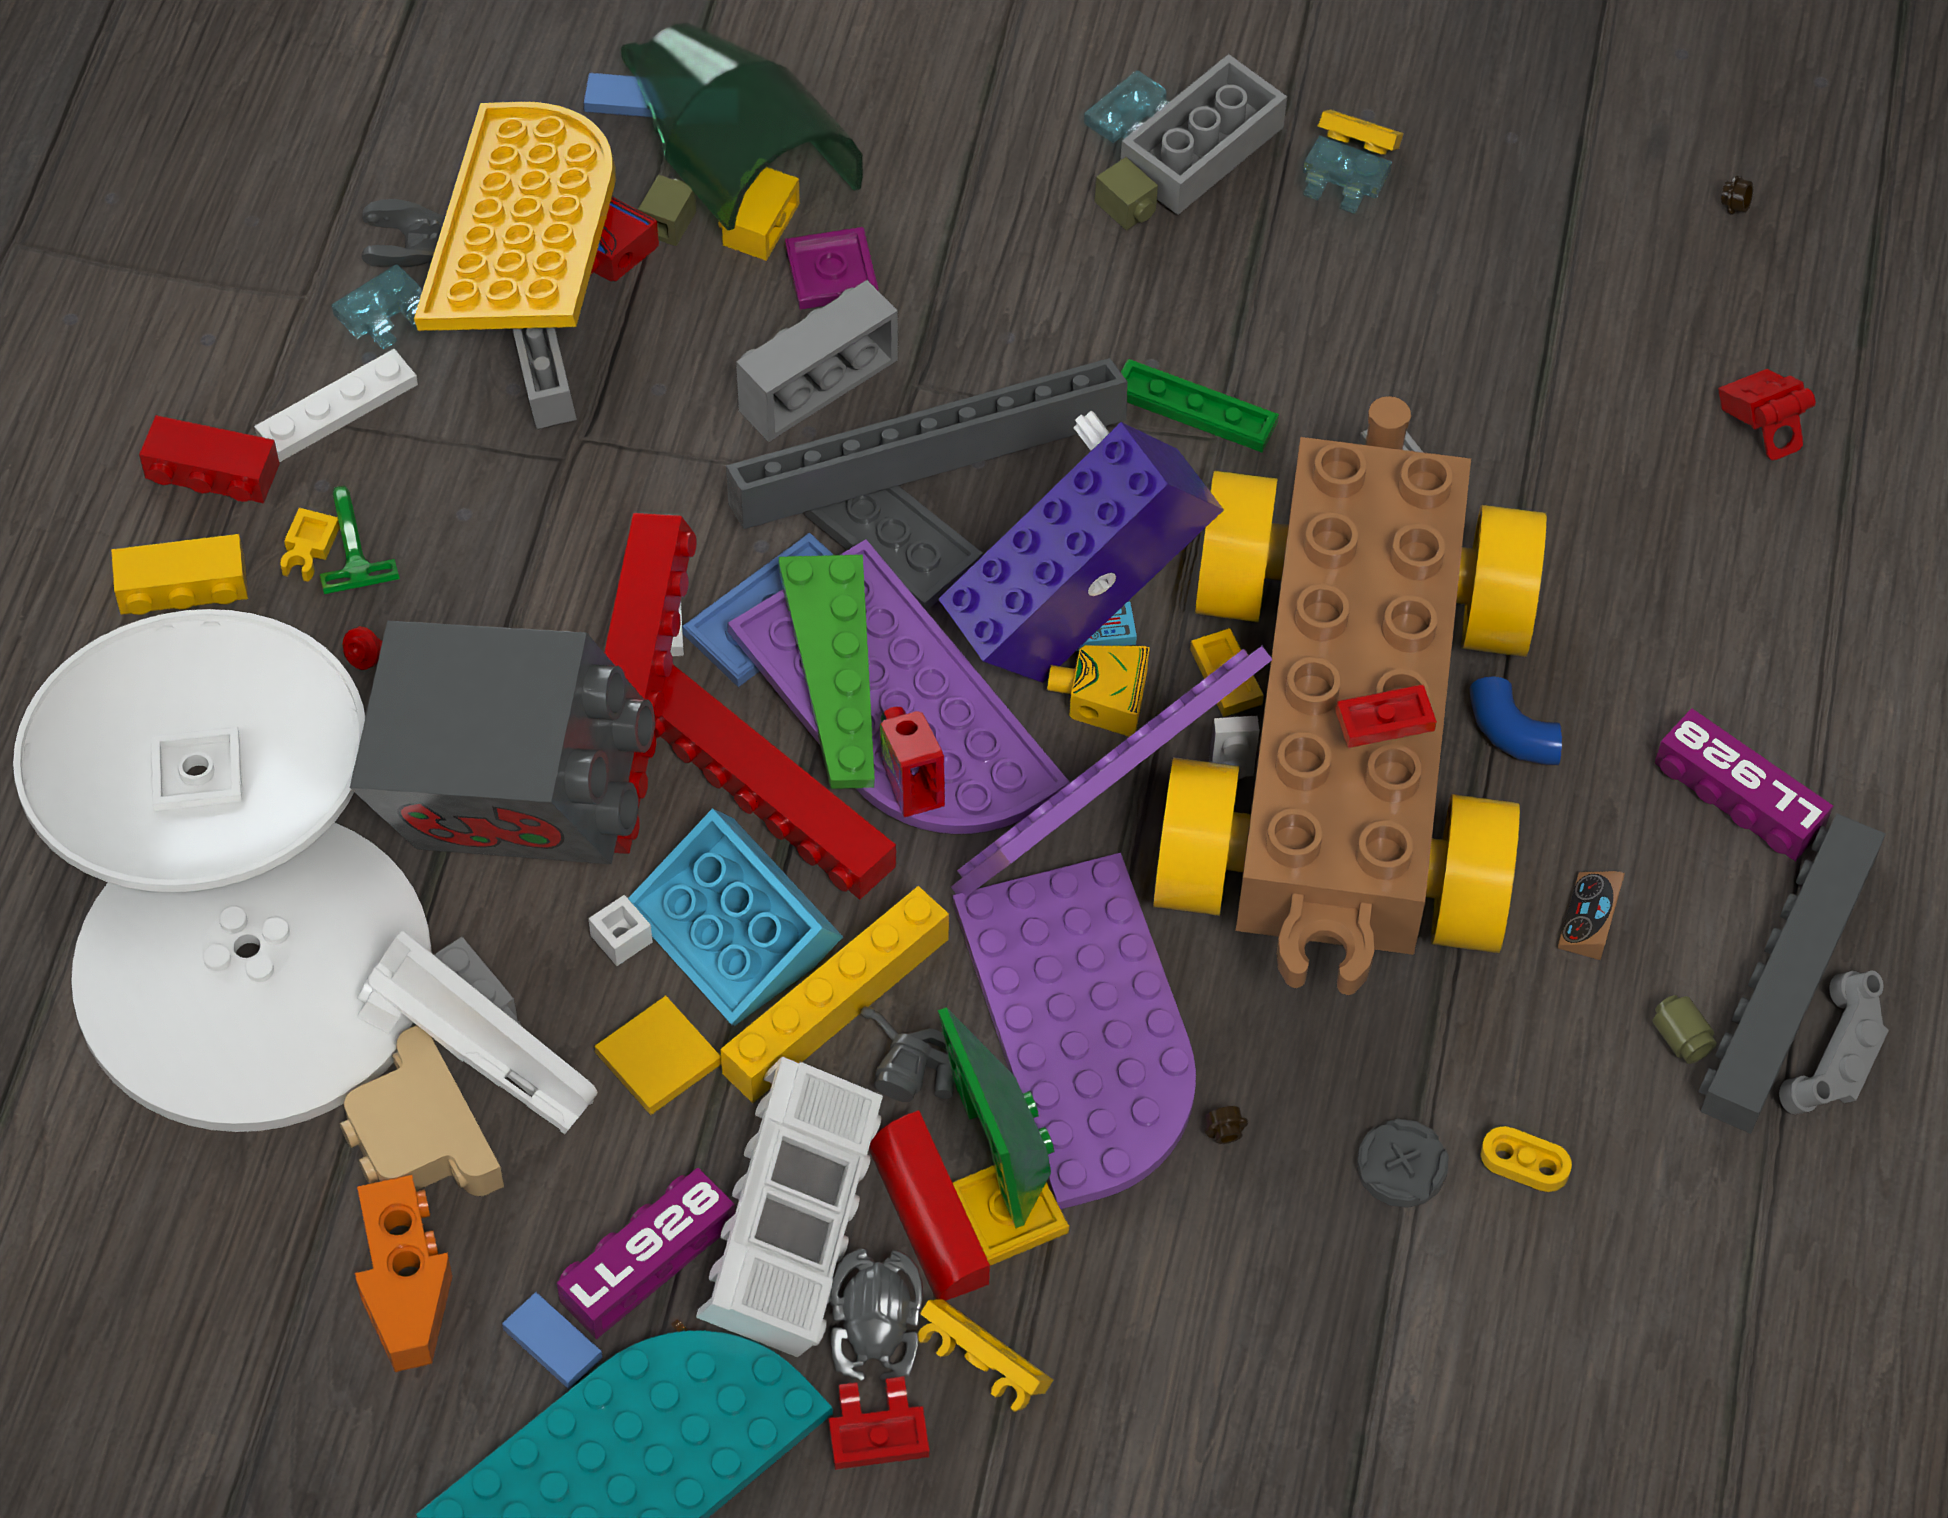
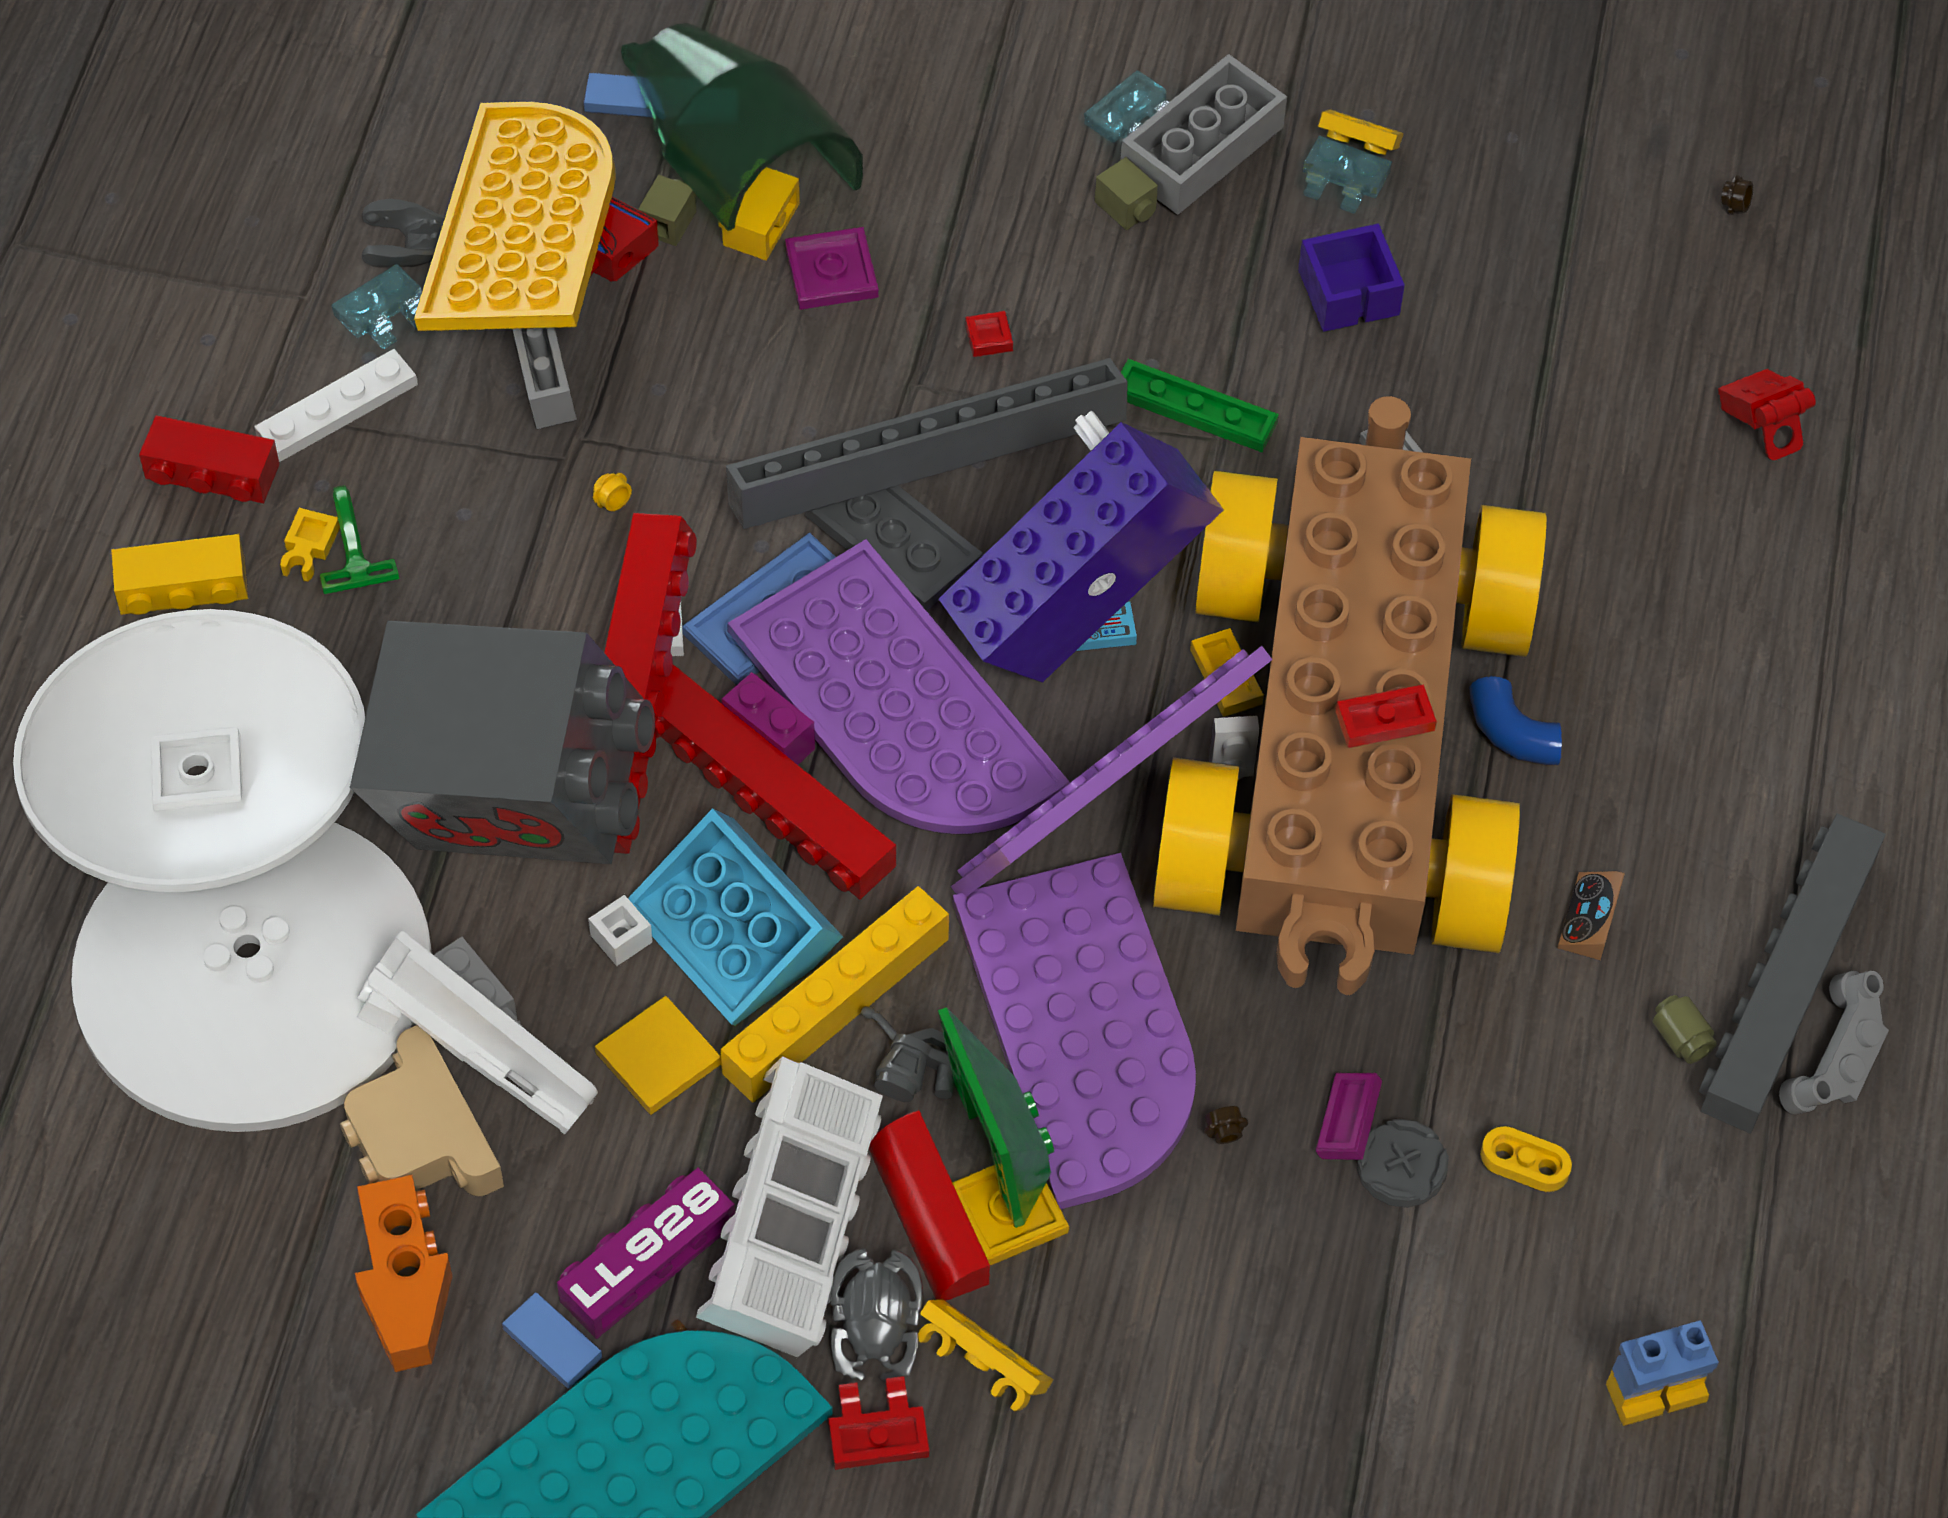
red plate [342,626,383,670] -> none
light grey brick [736,280,898,442] -> none
bright green wing [779,555,875,789] -> none
red torso [880,706,945,818] -> none
yellow torso [1047,645,1150,737] -> none
magenta brick [1655,708,1833,862] -> none
none -> yellow plate [593,473,632,512]
none -> magenta brick [722,672,815,765]
none -> red tile [965,311,1013,357]
none -> dark purple piece [1298,223,1405,332]
none -> magenta tile [1316,1073,1382,1160]
none -> medium blue hips [1606,1320,1719,1426]

